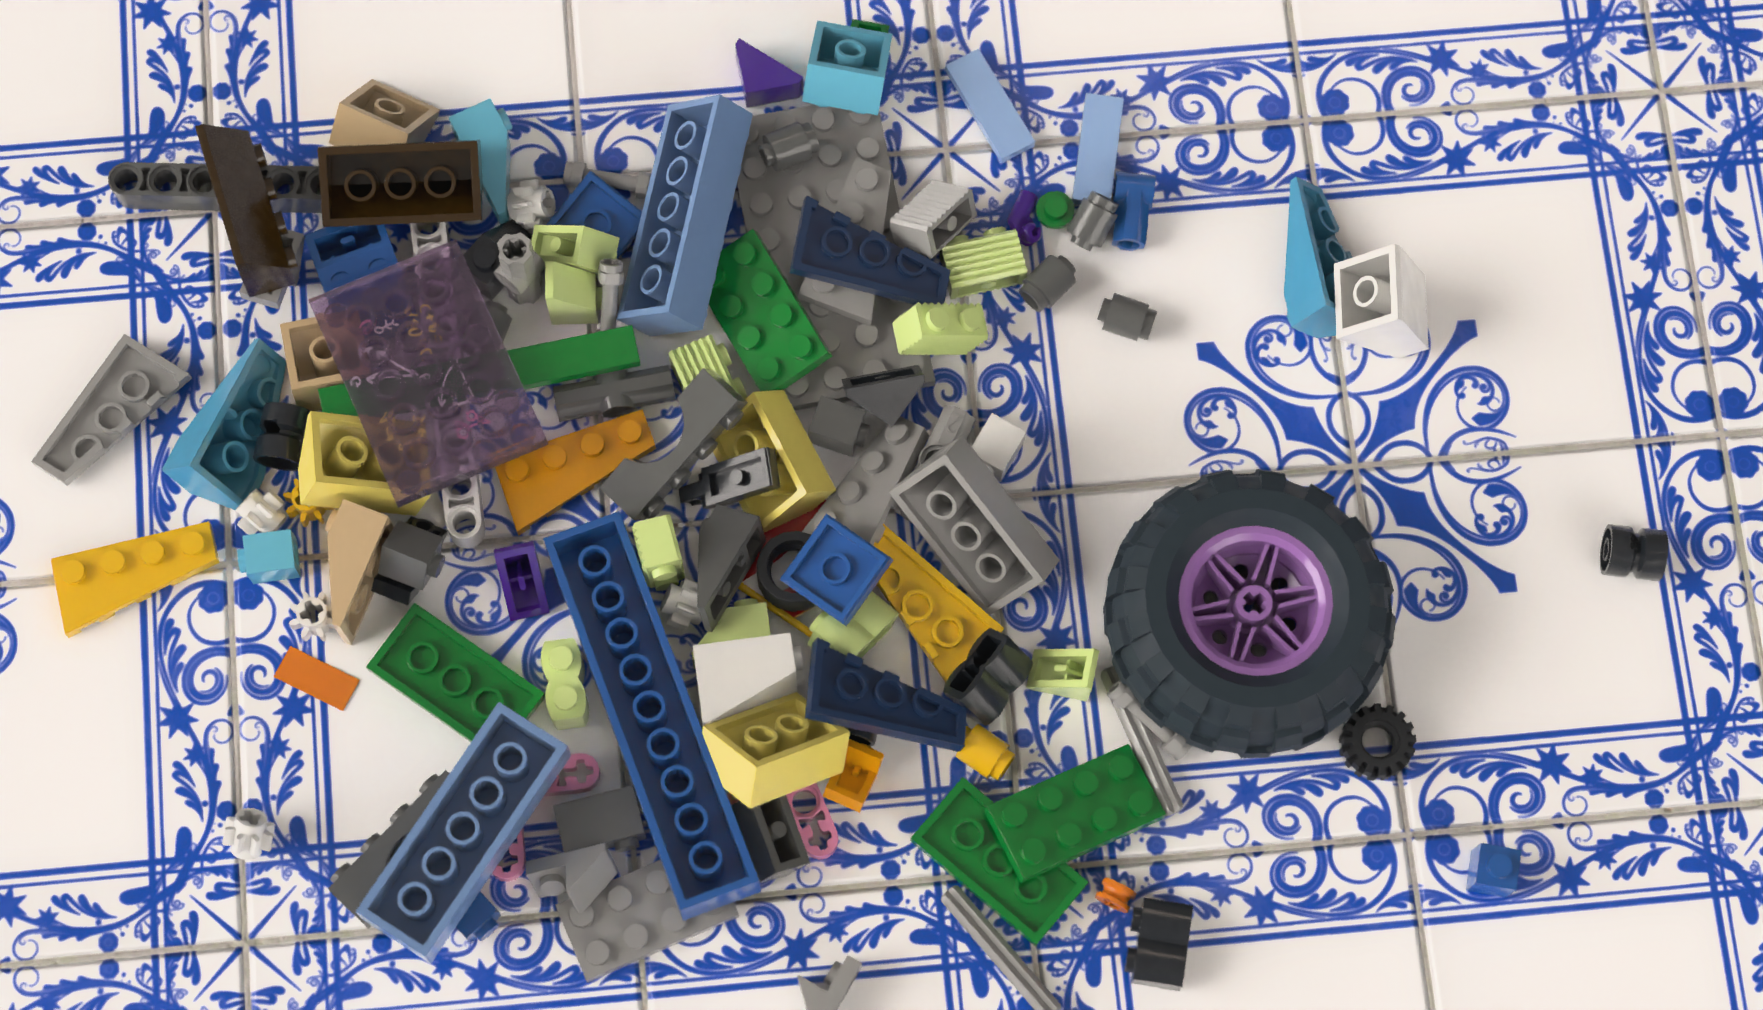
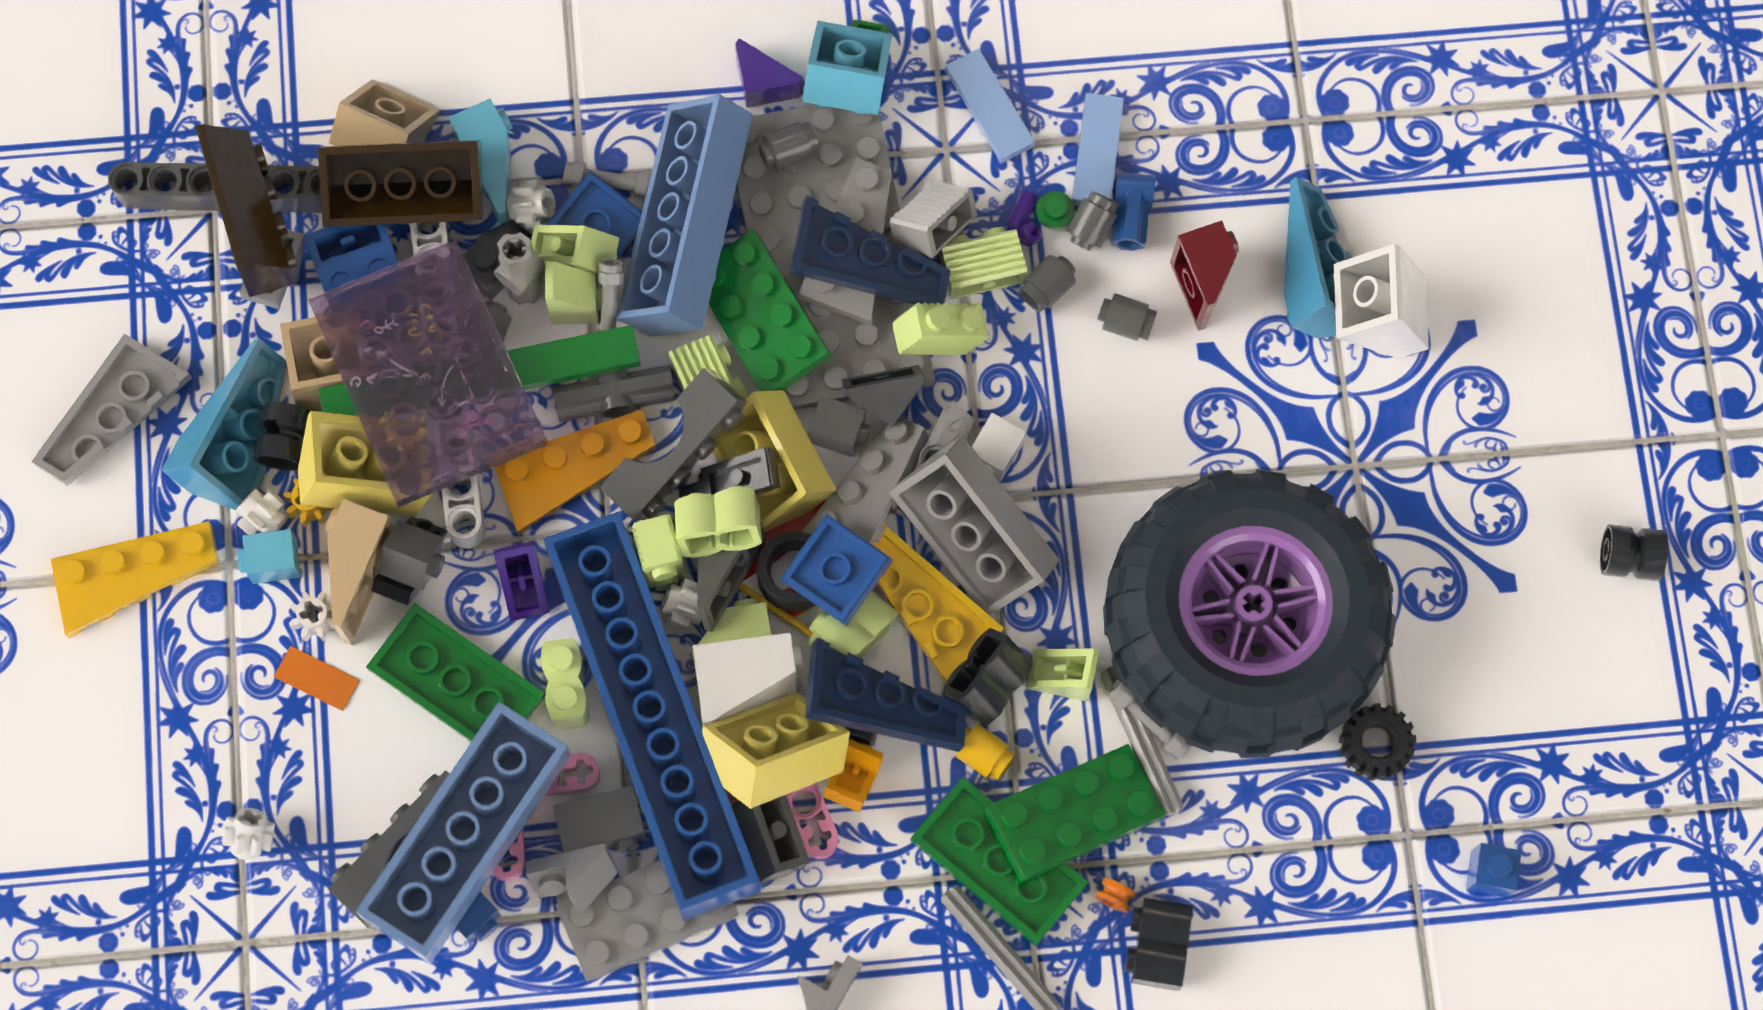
none -> yellowish green brick [674,486,762,558]
none -> dark red slope [1170,220,1239,331]

